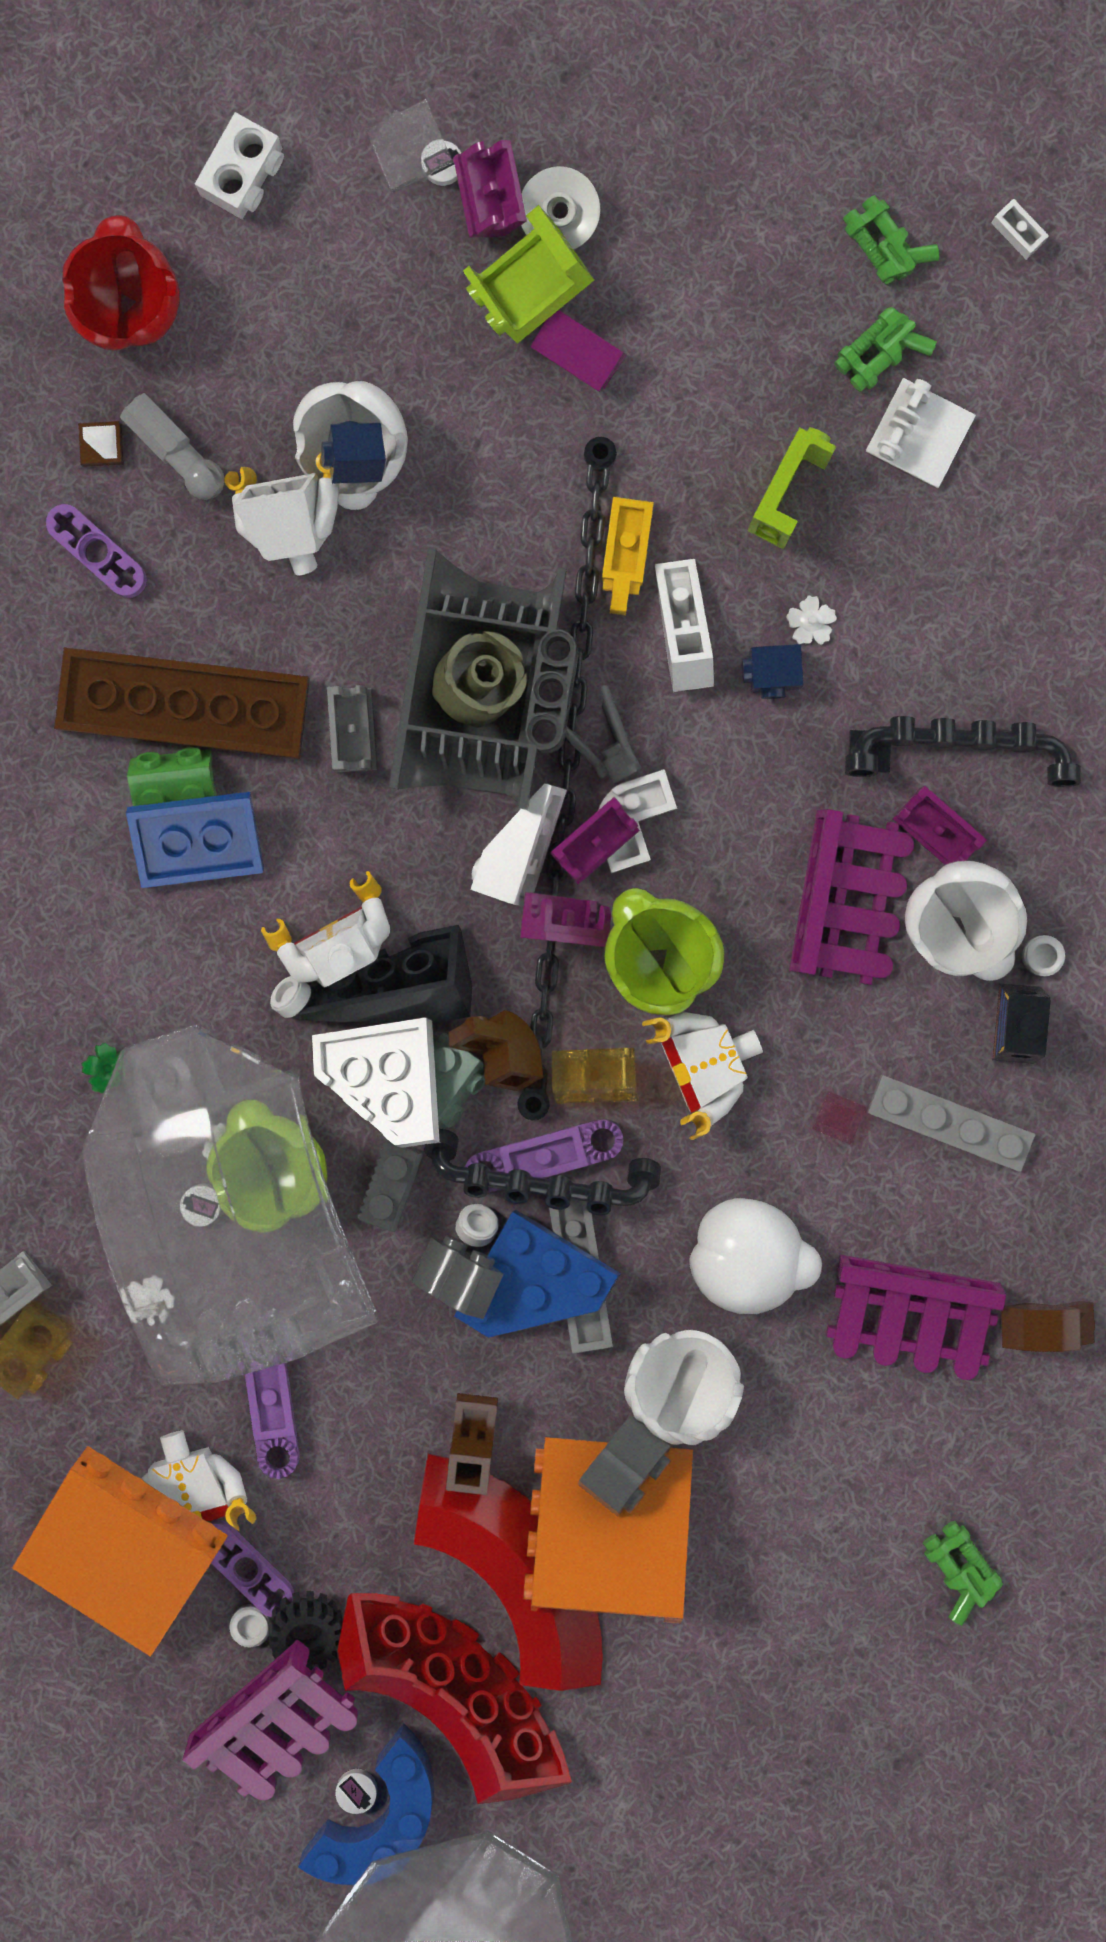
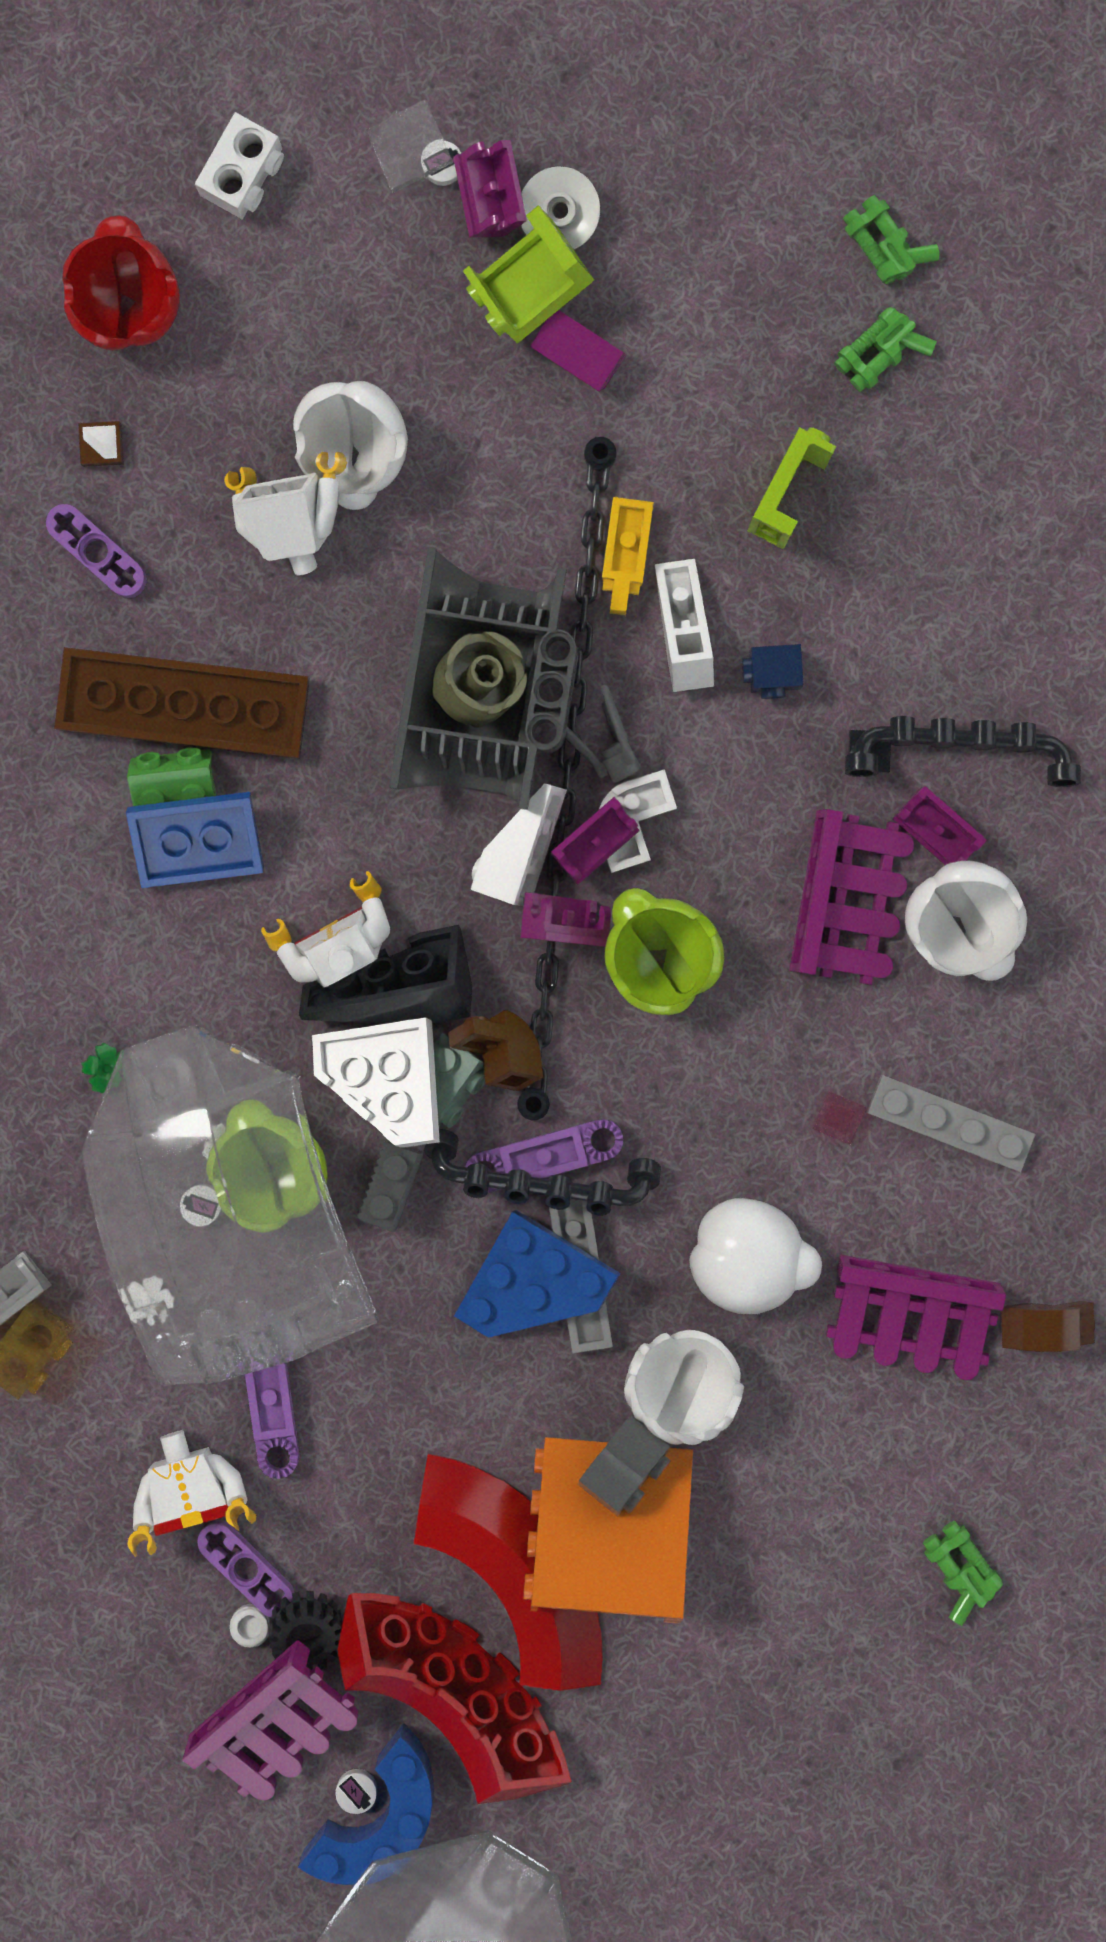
orange panel [12,1446,228,1657] -> none
light grey piece [120,393,224,500] -> none
white tile [270,976,311,1018] -> none
dark blue brick [321,421,386,484] -> none
light grey hinge [327,685,377,773] -> none
dark grey brick [412,1235,503,1319] -> none
reddish brown brick [446,1393,498,1495] -> none
white tile [456,1204,499,1247] -> none
clear yellow brick [552,1048,638,1104] -> none
white torso [642,1012,763,1140] -> none
white plant [786,595,837,645] -> none
white hinge [866,378,976,488] -> none
white piece [991,199,1049,260] -> none
black torso [992,983,1051,1064] -> none
white tile [1022,935,1065,976] -> none

